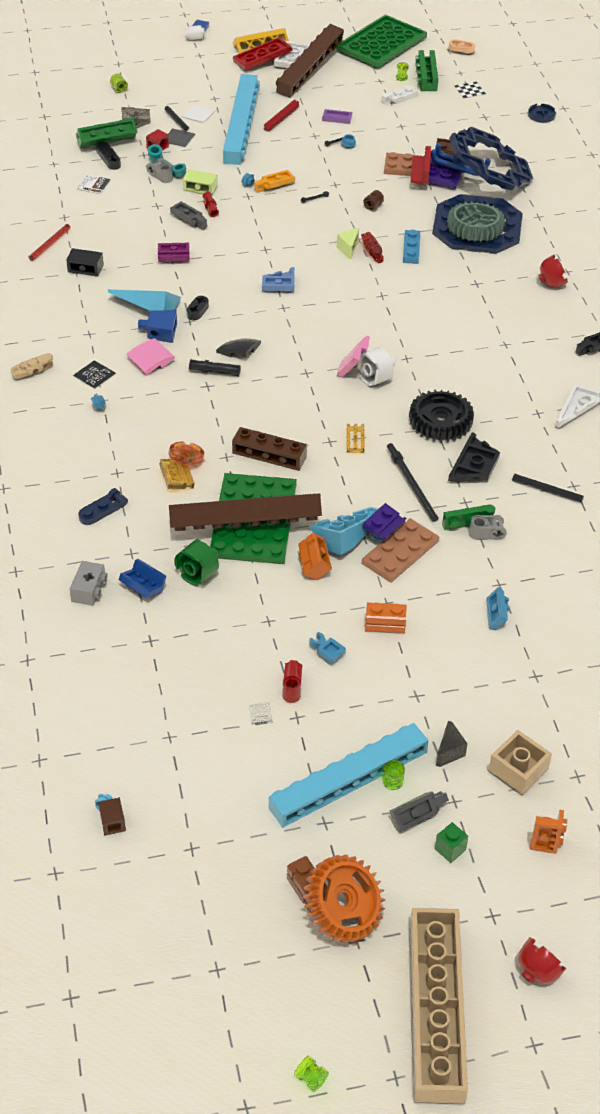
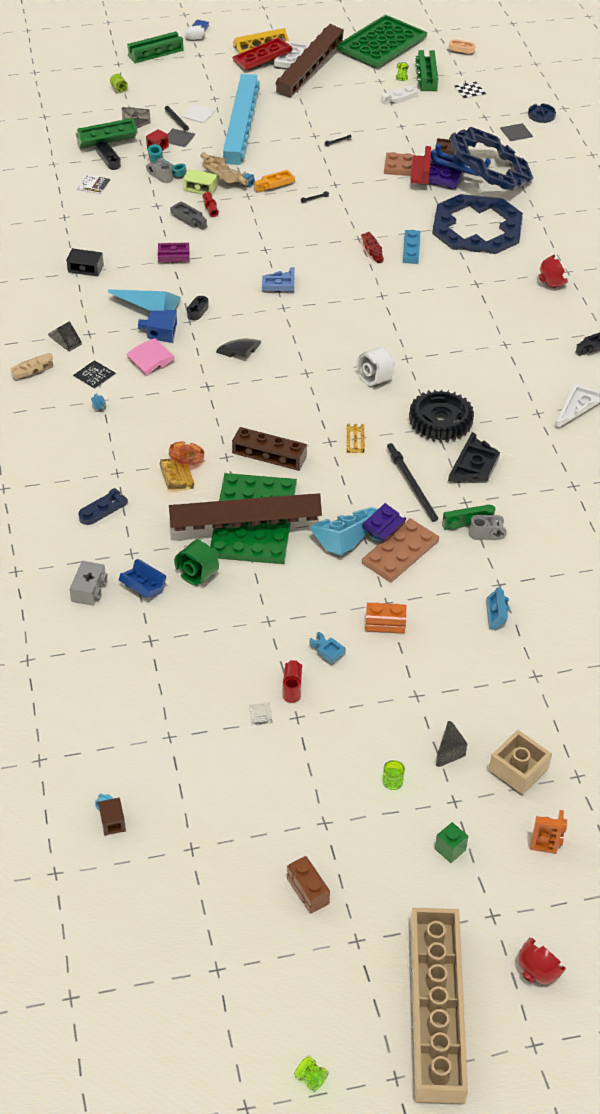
clear red bar [28,224,71,261] -> none
black pin [189,359,241,376] -> none
red axle [264,100,299,131] -> none
medium azure brick [269,723,429,828] -> none
orange brick [298,533,332,580] -> none
orange gear [303,854,386,943] -> none
medium lavender tile [322,109,352,124] -> none
yellowish green slope [337,228,359,259] -> none
bright pink slope [337,336,370,377] -> none
dark azure plate [341,134,356,148] -> none
reddish brown wheel [363,190,384,211] -> none
dark grey hinge [390,791,449,832] -> none
sand green gear [447,201,505,242] -> none
black bar [512,473,584,503] -> none
none -> clear smoke slope [48,321,82,351]
none -> green brick [127,31,184,64]
none -> tan plate [200,152,248,185]
none -> dark grey sticker [500,123,533,141]

